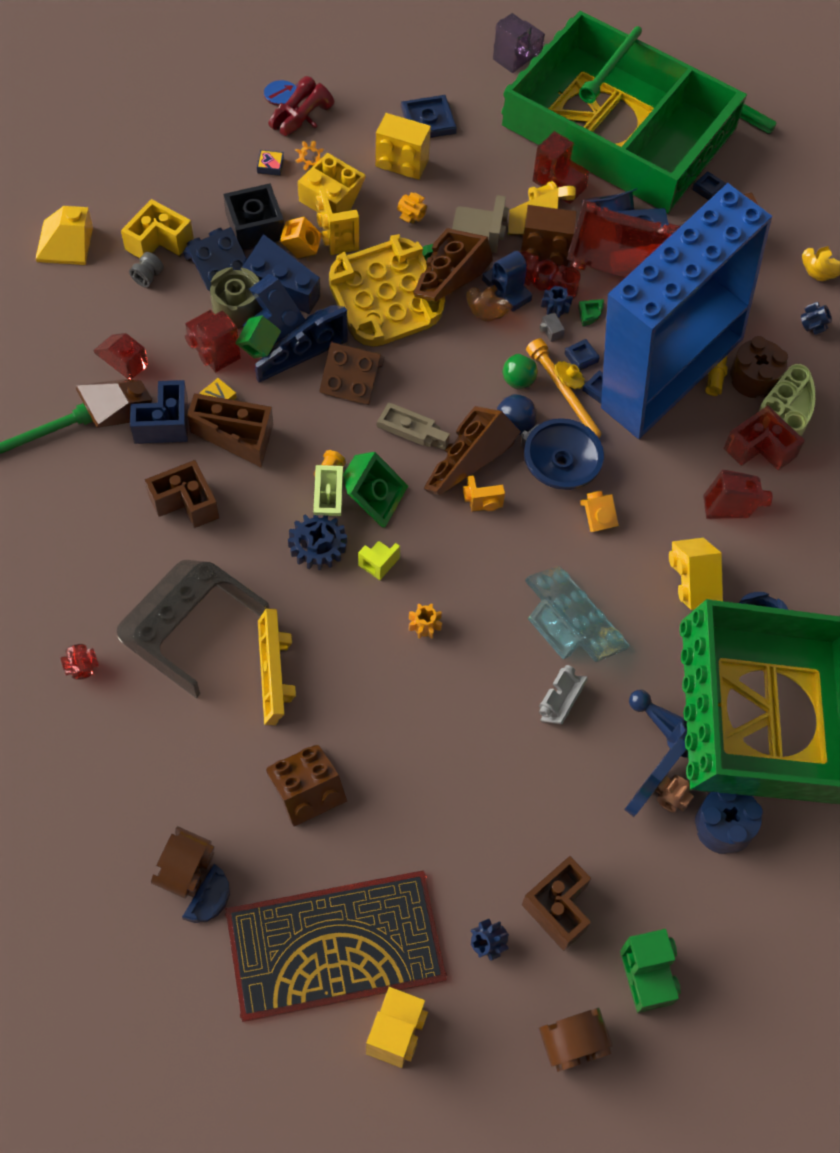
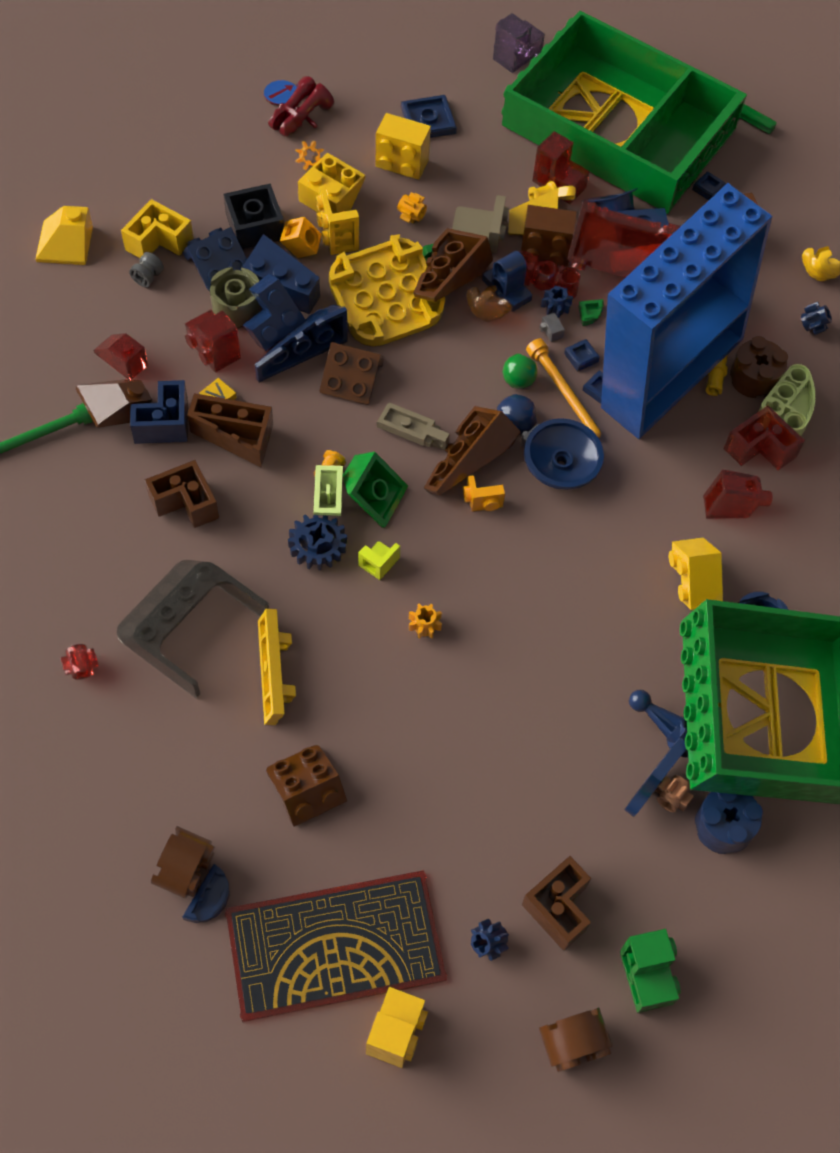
green panel [235,315,281,358] -> none
tile [257,150,284,176] -> none
clear light blue bracket [525,566,630,662] -> none
light grey hinge [539,665,588,724] -> none
yellow piece [554,361,585,389] -> none
green piece [579,26,642,103] -> none
light orange bracket [580,490,619,532] -> none

